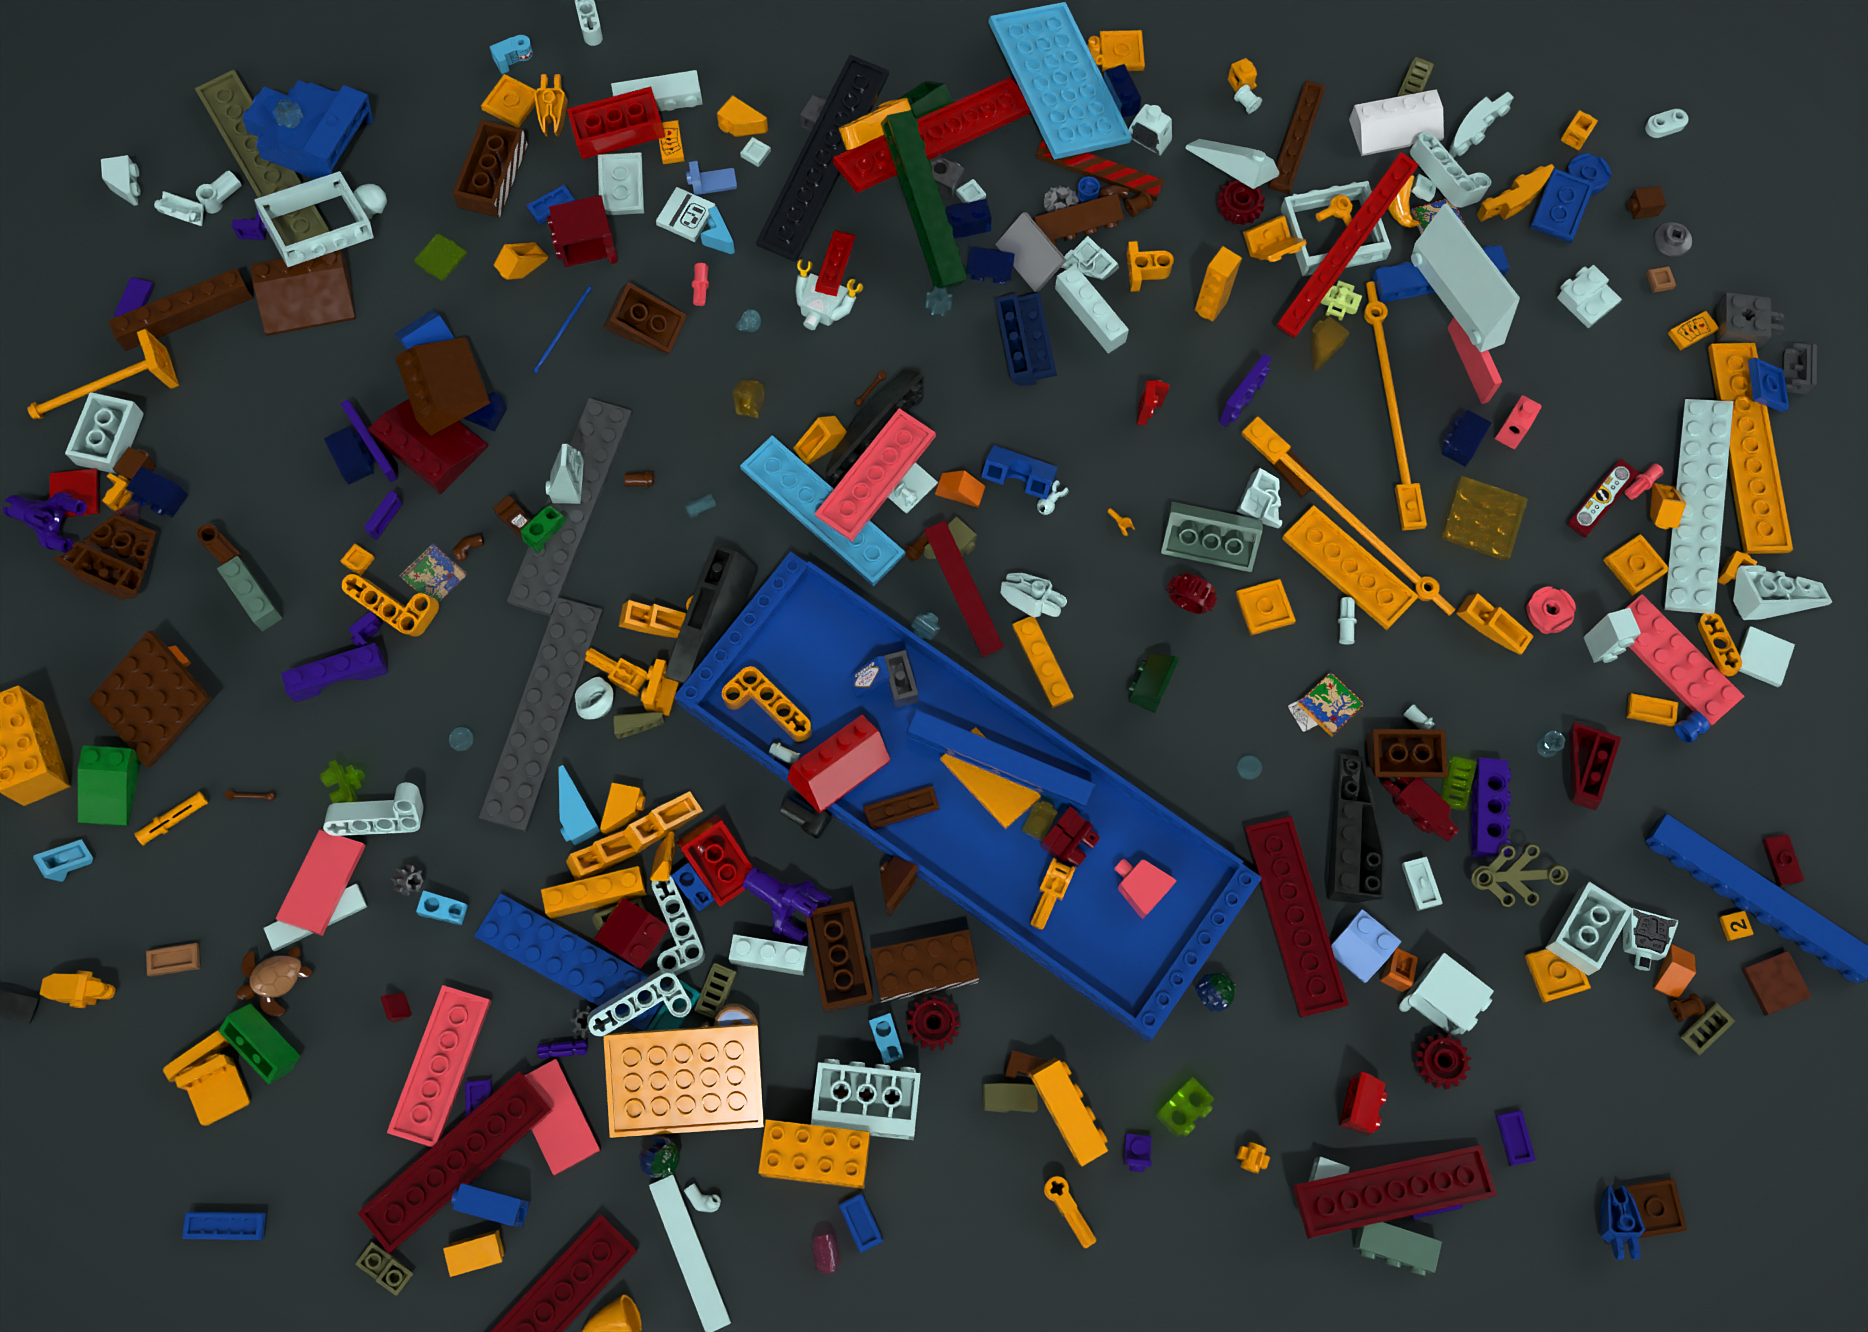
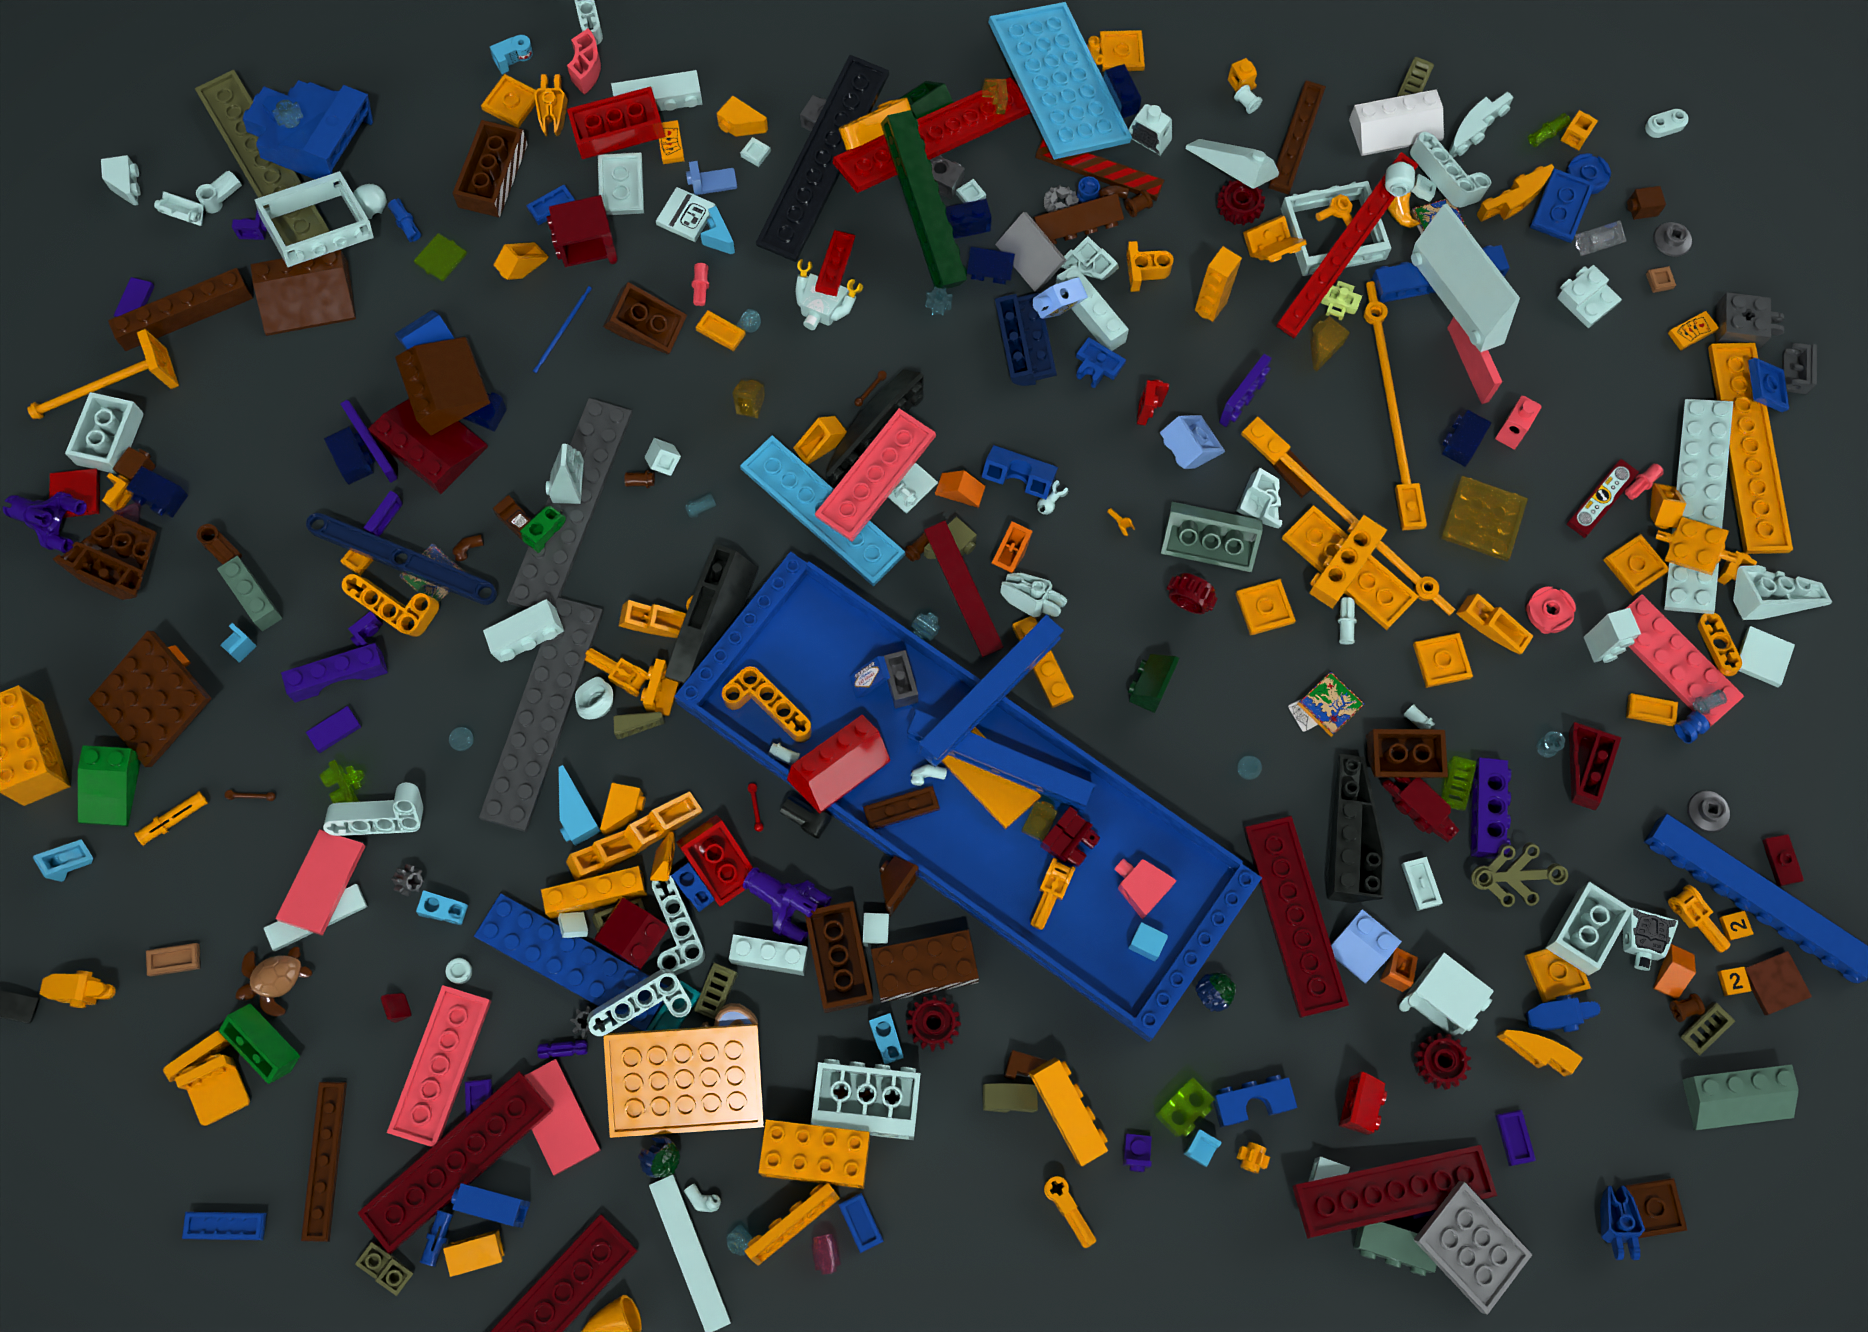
none -> medium azure panel [220,623,257,663]
none -> reddish brown tile [301,1082,347,1242]
none -> dark blue beam [306,513,497,605]
none -> dark purple tile [306,706,361,753]
none -> blue pin [388,198,421,242]
none -> blue pin [420,1210,453,1267]
none -> light aqua tile [446,958,472,984]
none -> light aqua brick [483,599,564,662]
none -> light aqua tile [558,912,588,938]
none -> coral brick [567,28,601,95]
none -> light aqua panel [645,438,681,476]
none -> light orange tile [696,310,746,351]
none -> clear light blue plate [727,1224,753,1256]
none -> light orange plate [745,1183,840,1266]
none -> red hinge [748,783,764,832]
none -> light aqua panel [863,913,889,946]
none -> light aqua arm [911,764,947,786]
none -> blue tile [917,614,1064,768]
none -> clear yellow bracket [982,78,1008,114]
none -> orange slope [992,521,1033,573]
none -> light blue torso [1033,277,1088,319]
none -> blue plate [1076,337,1126,388]
none -> medium azure panel [1128,922,1168,961]
none -> light blue slope [1160,415,1225,469]
none -> medium azure panel [1183,1129,1222,1167]
none -> blue arch [1212,1075,1298,1128]
none -> light orange brick [1309,515,1387,609]
none -> light aqua head [1385,162,1415,197]
none -> light orange tile [1413,633,1473,688]
none -> light grey plate [1413,1181,1532,1315]
none -> light orange slope [1496,1030,1583,1076]
none -> blue hinge [1526,995,1601,1032]
none -> clear neon green pin [1528,113,1571,147]
none -> clear slope [1575,220,1627,256]
none -> light orange plate [1656,517,1739,576]
none -> light orange connector [1668,885,1731,953]
none -> sand green slope [1682,1065,1799,1131]
none -> flat silver piece [1687,791,1730,833]
none -> clear light blue pin [1693,689,1727,715]
none -> light orange tile [1717,967,1752,996]

